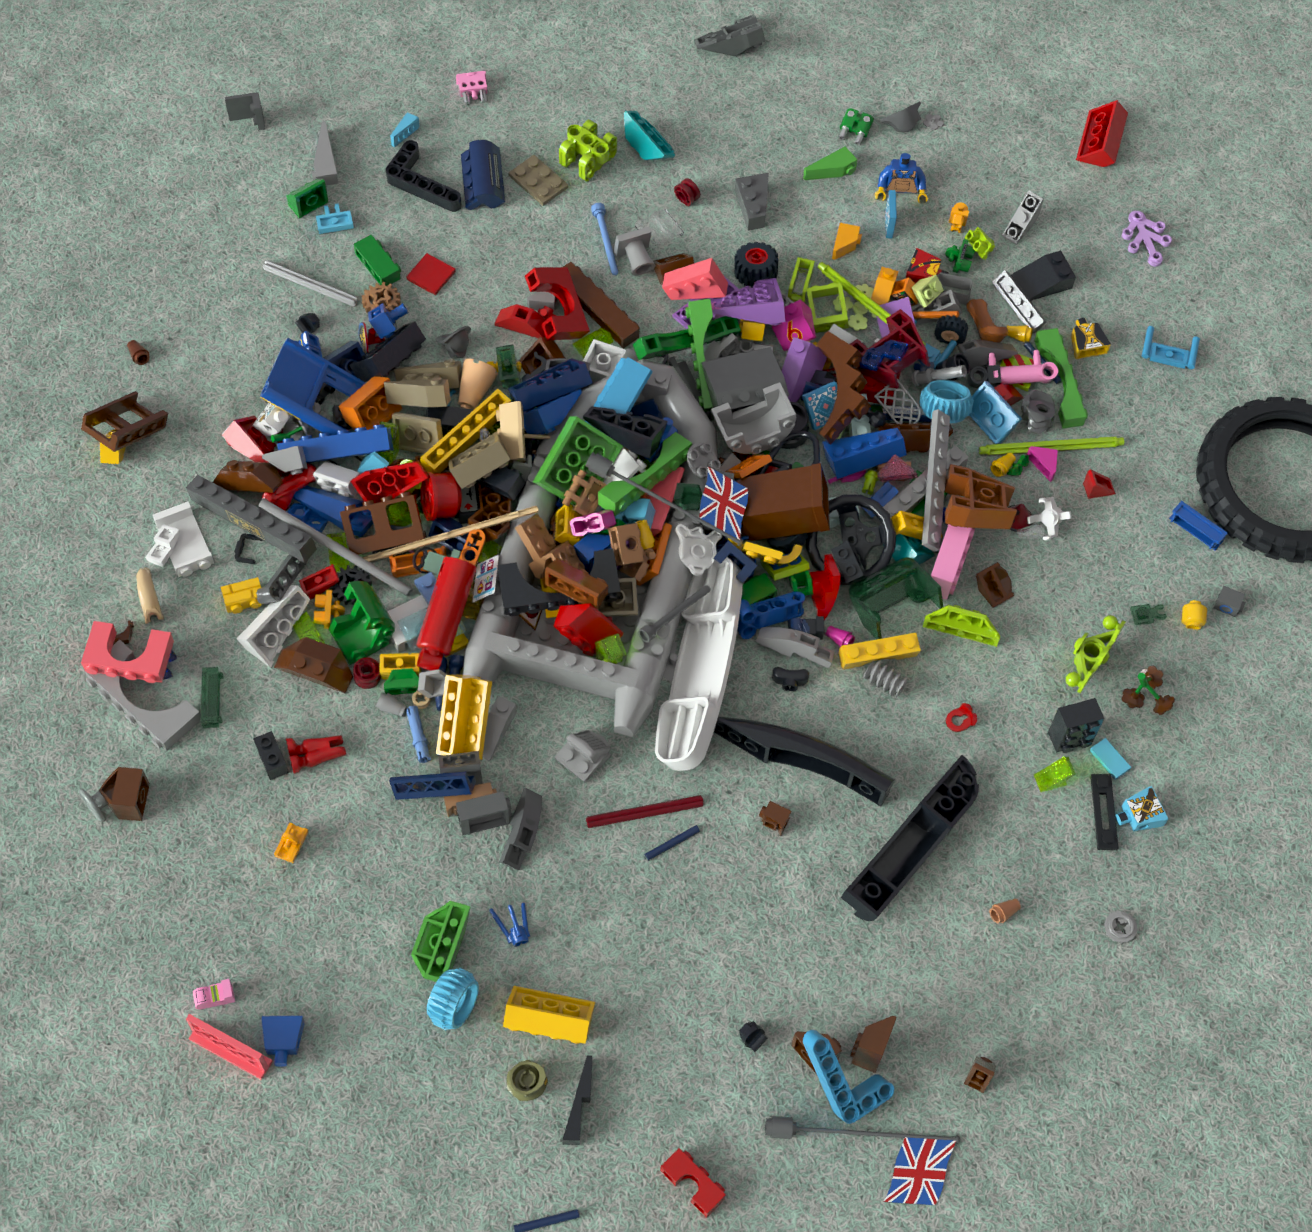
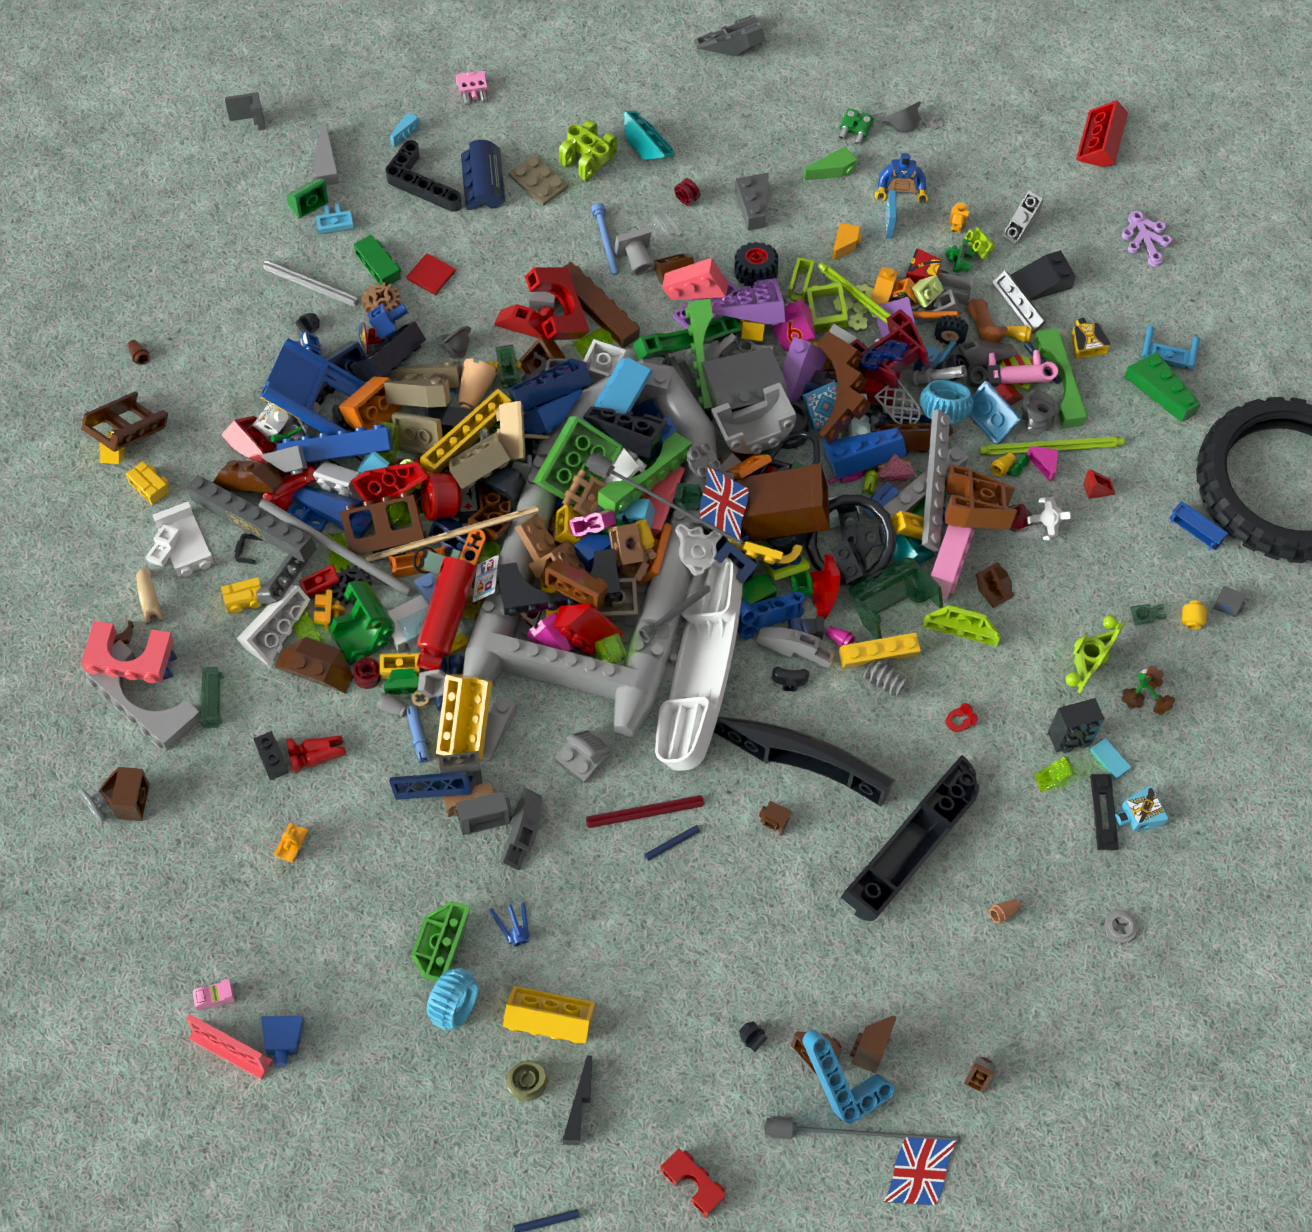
none -> yellow brick [126,461,170,505]
none -> dark pink cone [527,612,574,653]
none -> green wedge [1124,352,1201,422]

